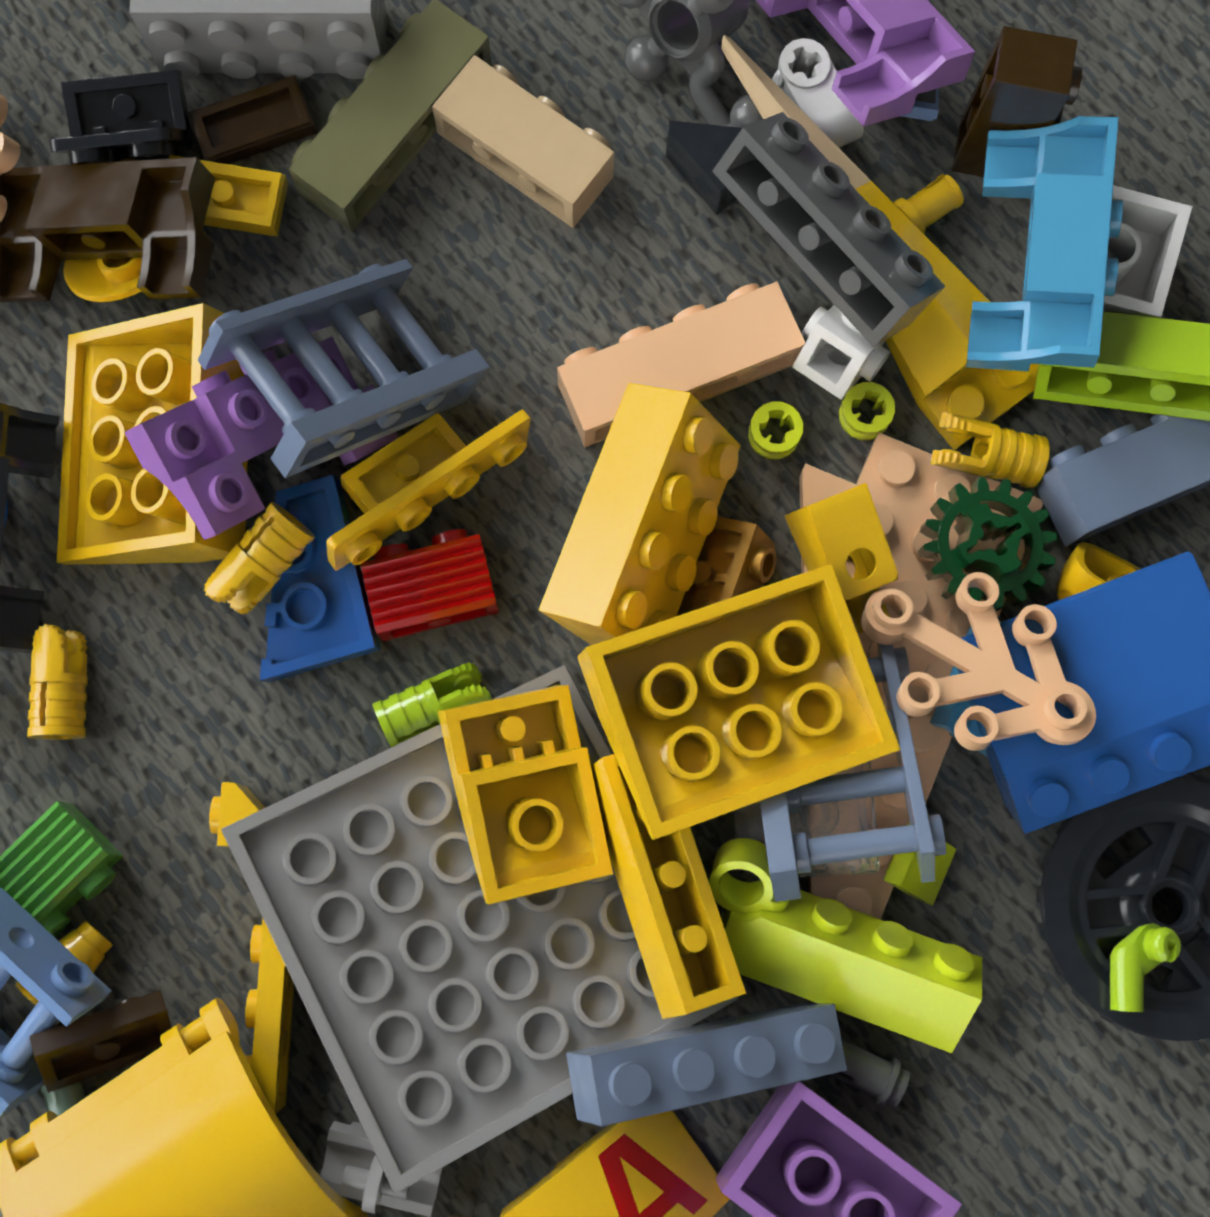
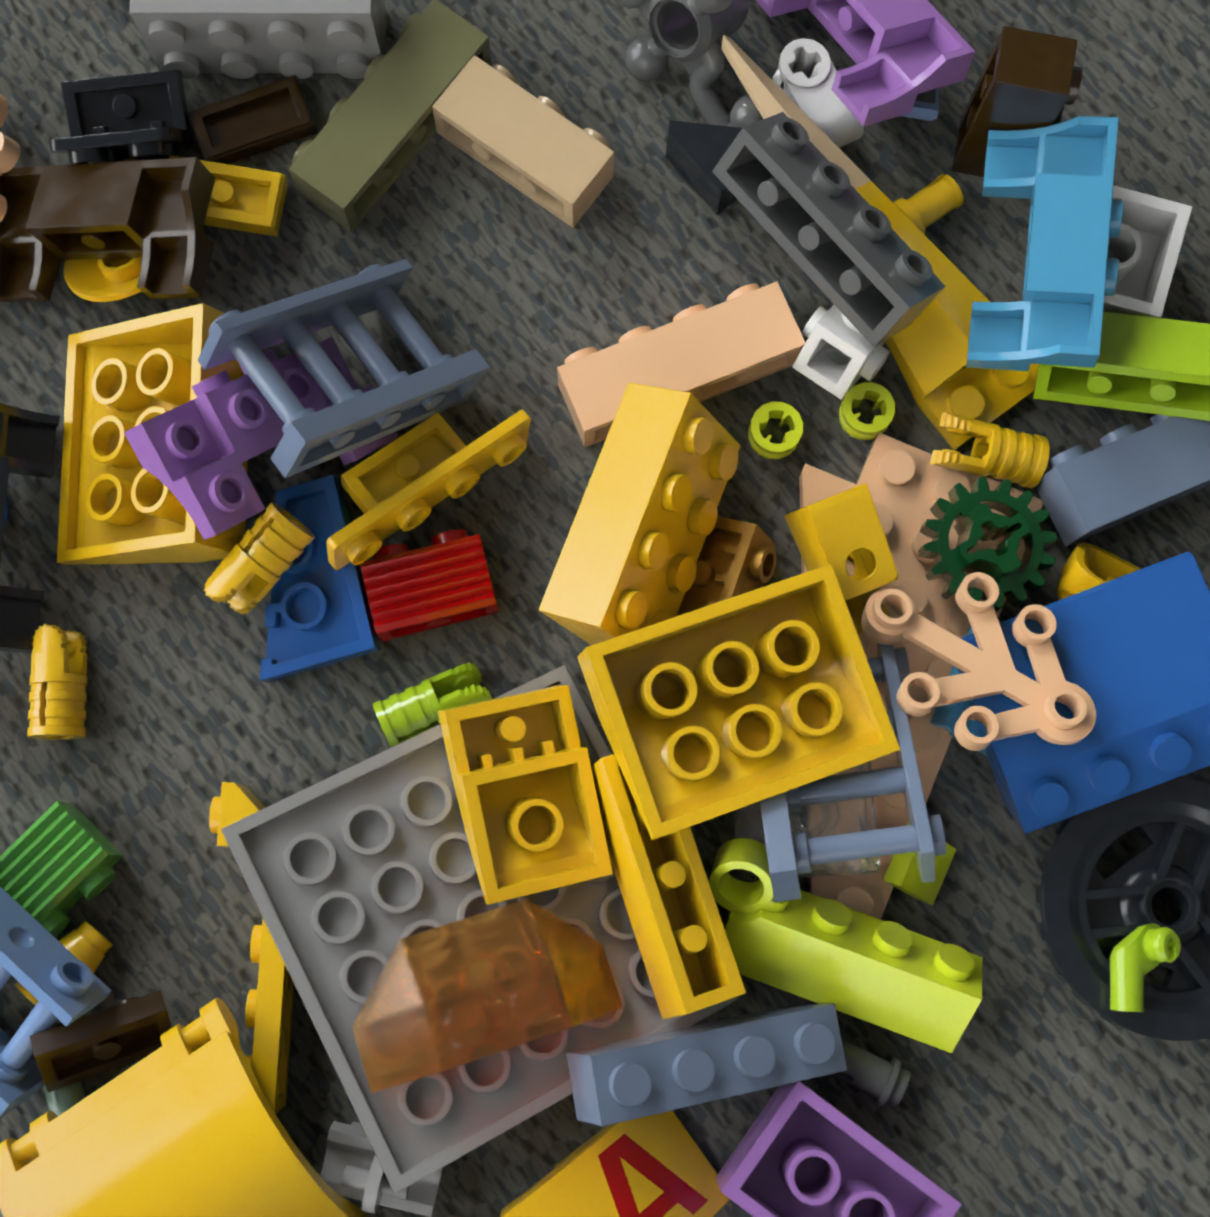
none -> clear orange wedge [352,899,623,1093]

